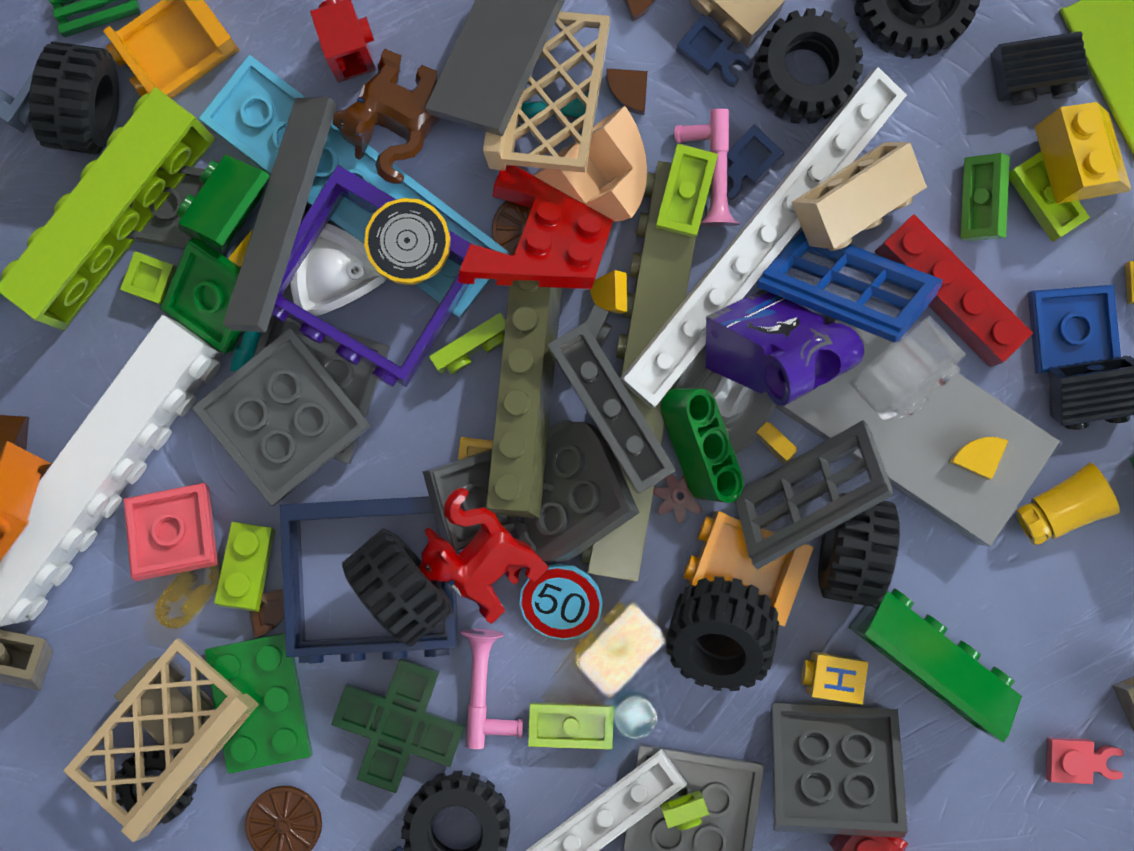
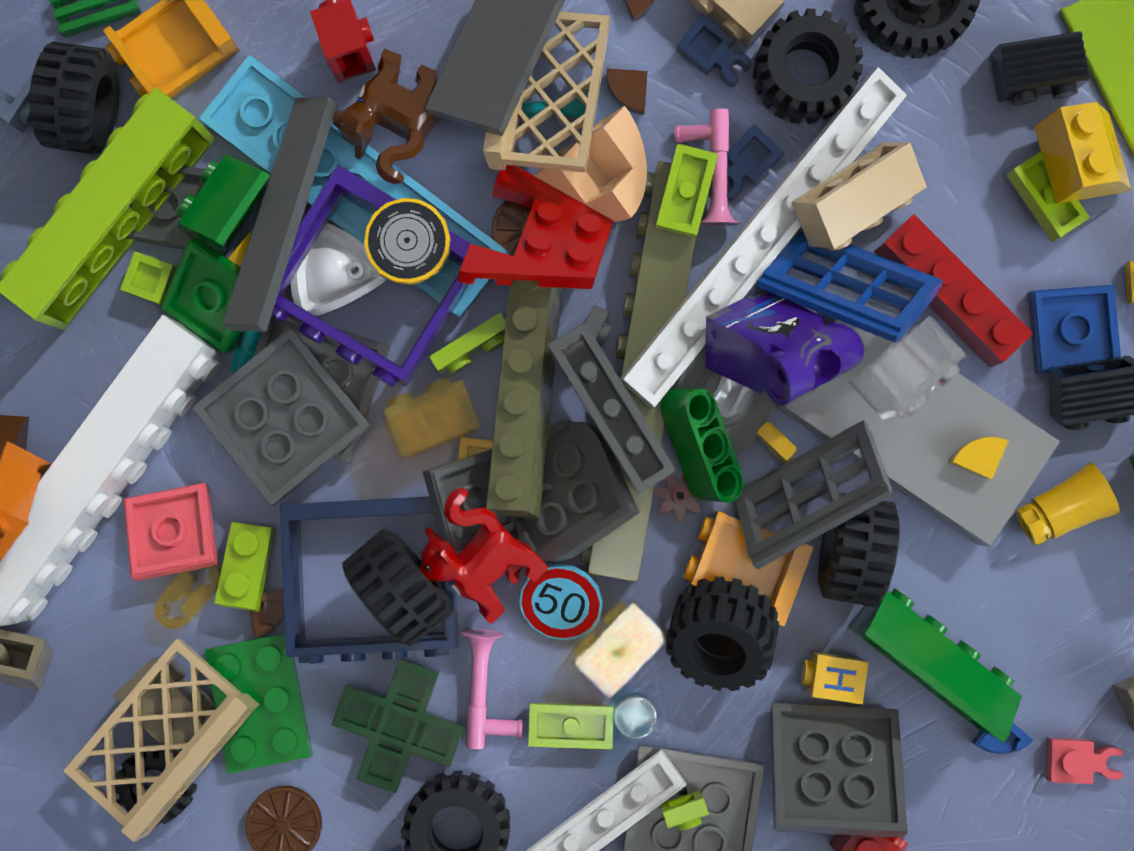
yellow tile [590,270,627,314] -> none
bright green plate [961,153,1010,241] -> none
none -> clear yellow brick [381,378,480,461]
none -> blue tile [971,723,1033,754]

